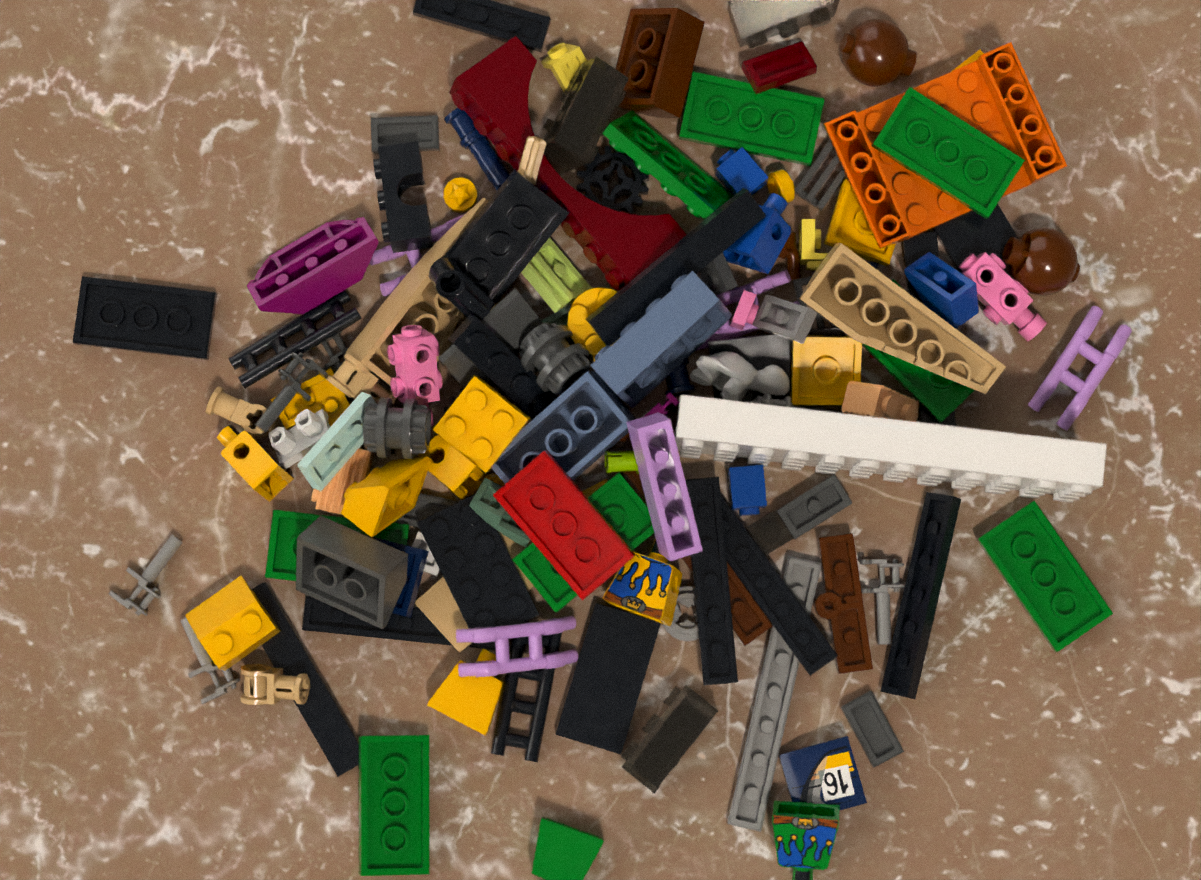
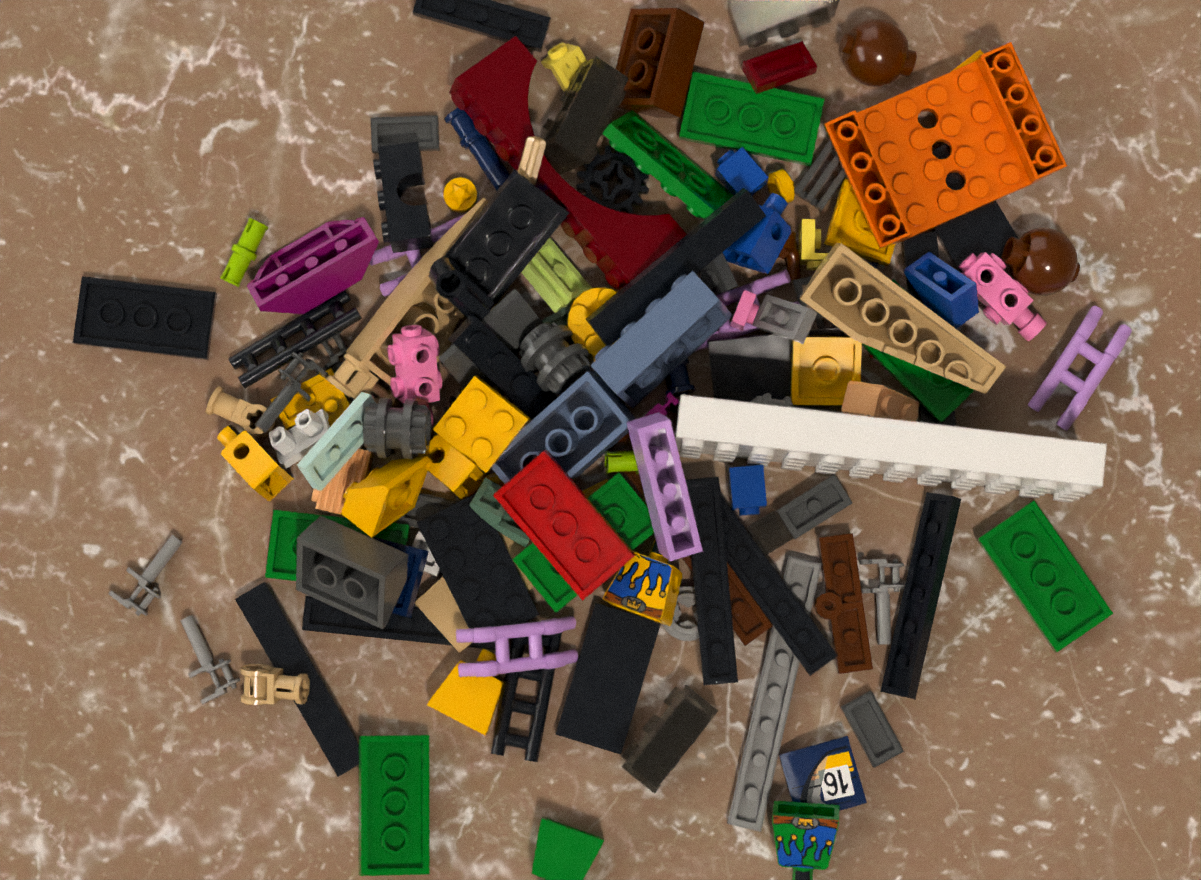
yellow slope [185,575,281,671] -> none
white animal [690,351,790,401] -> none
green plate [872,87,1025,219] -> none
none -> lime pin [220,218,269,288]

